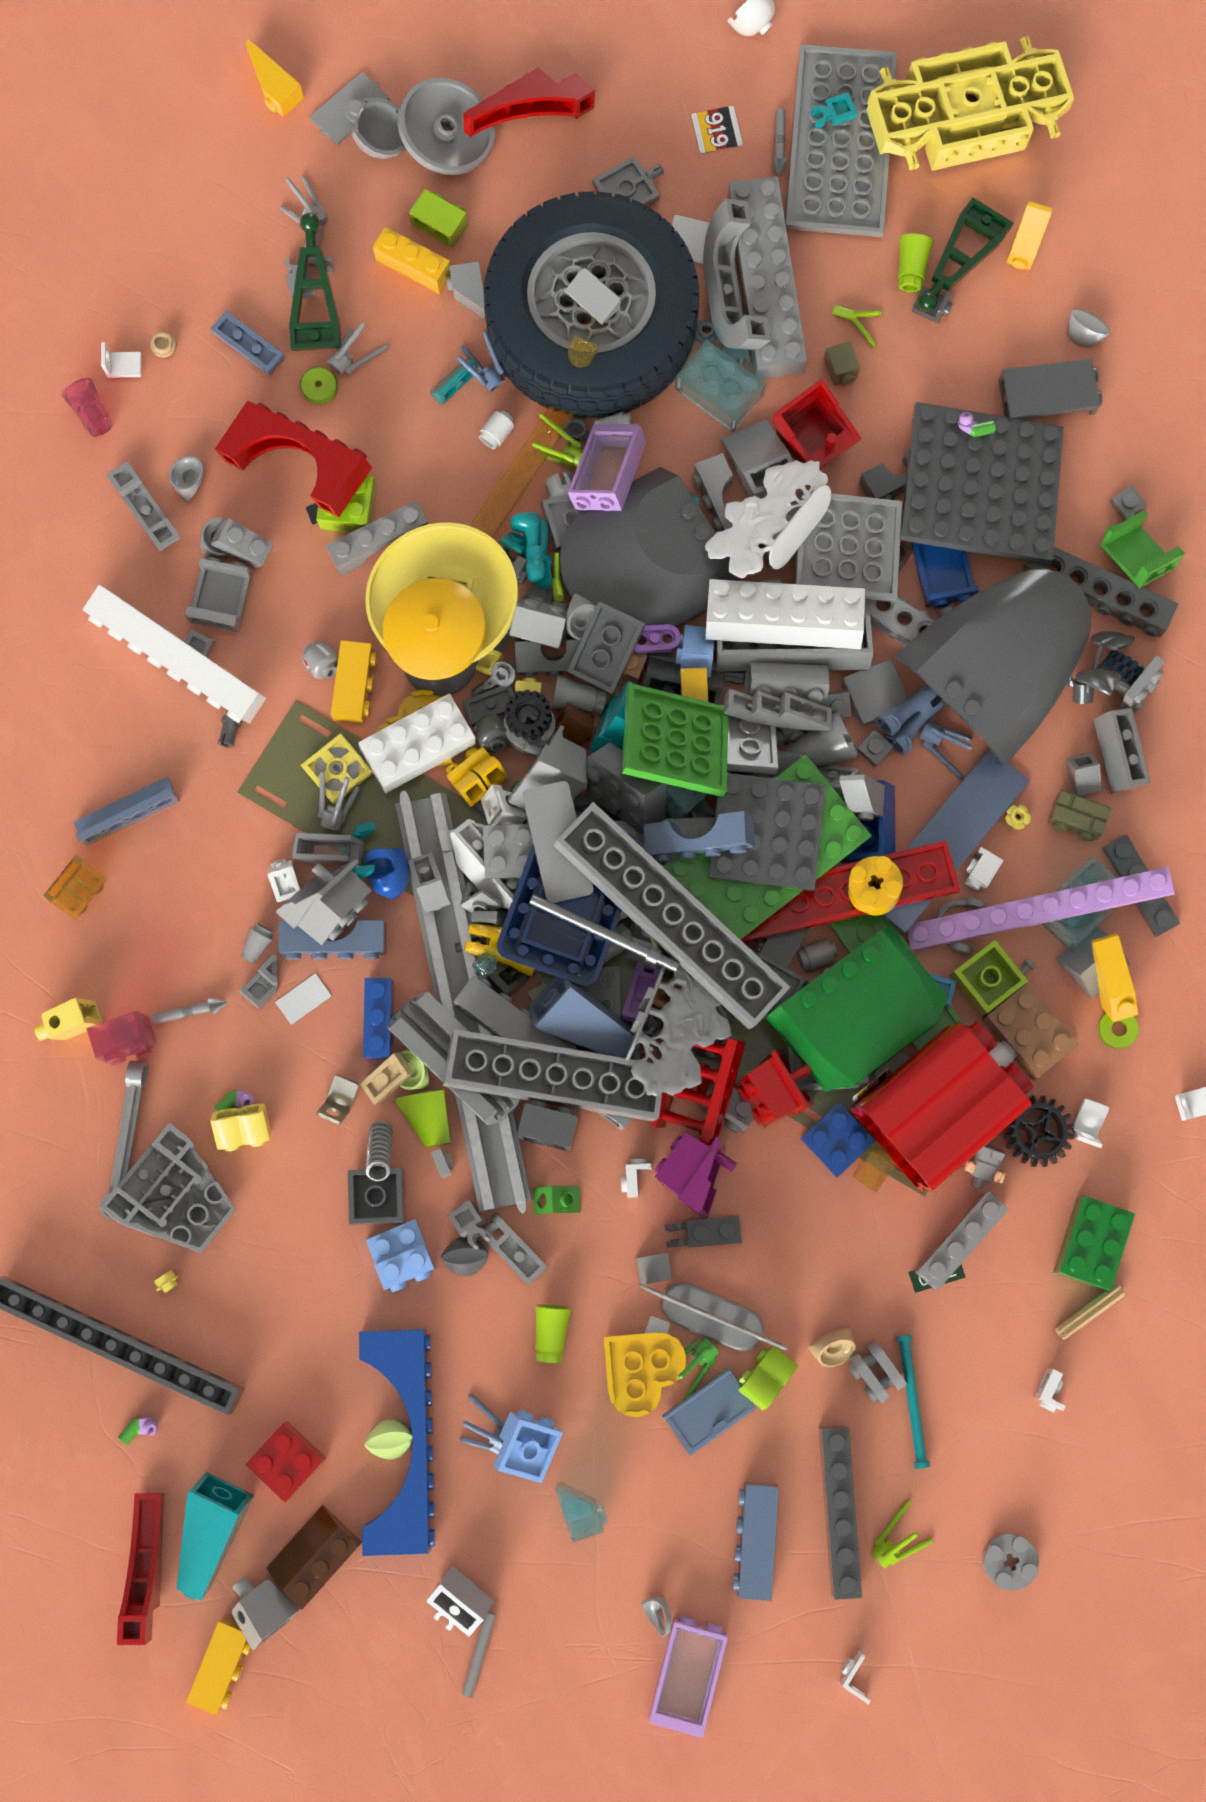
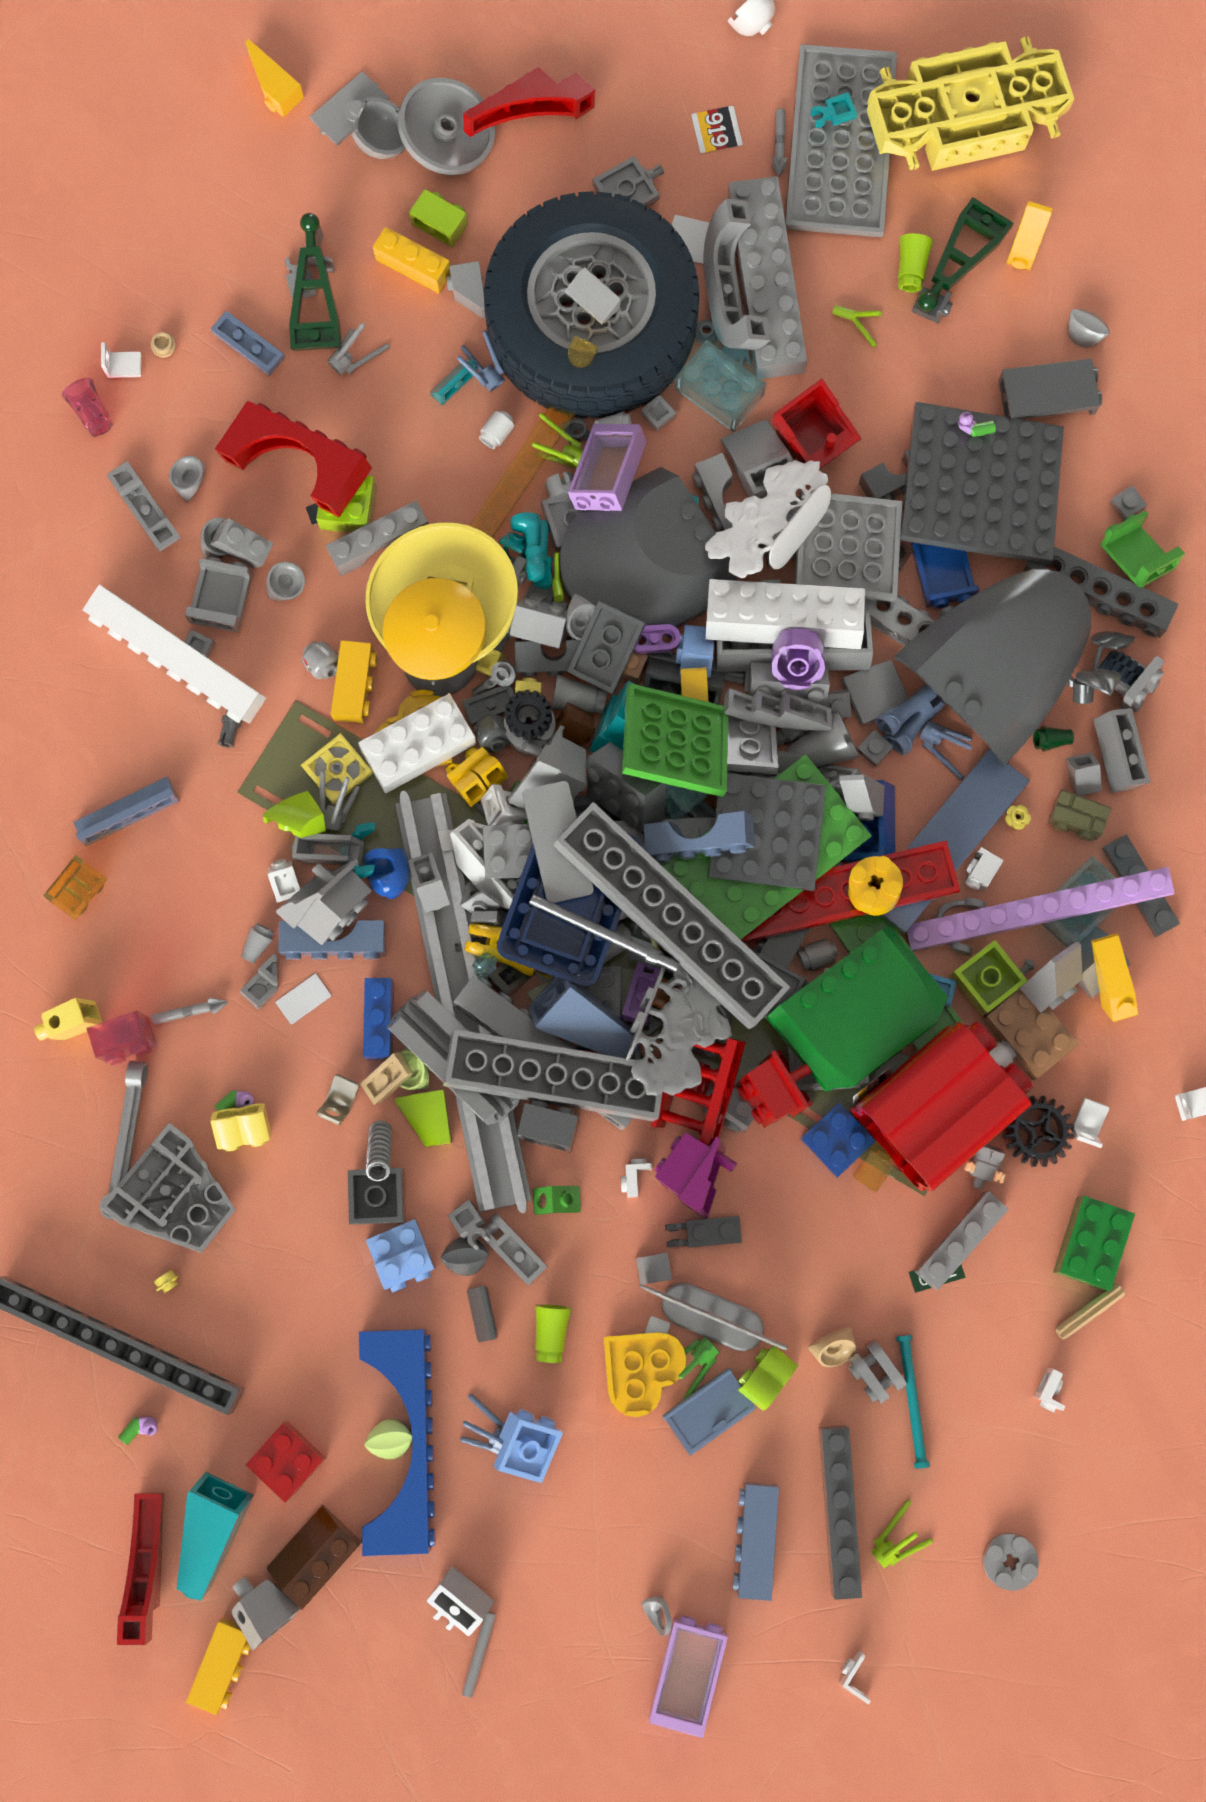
light grey plant [280,176,328,228] -> none
lime piece [300,367,338,404] -> none
light grey plate [431,1149,455,1179] -> none
clear light blue slope [555,1482,608,1543] -> none
olive brick [824,341,860,385] -> none
lime piece [1098,1013,1139,1049] -> none
none -> lime slope [262,791,326,838]
none -> light grey piece [266,562,305,601]
none -> dark grey slope [467,1285,498,1342]
none -> light grey plate [641,395,676,431]
none -> medium lavender brick [772,628,825,690]
none -> light grey slope [1020,941,1083,1013]
none -> dark green cone [1033,726,1074,752]

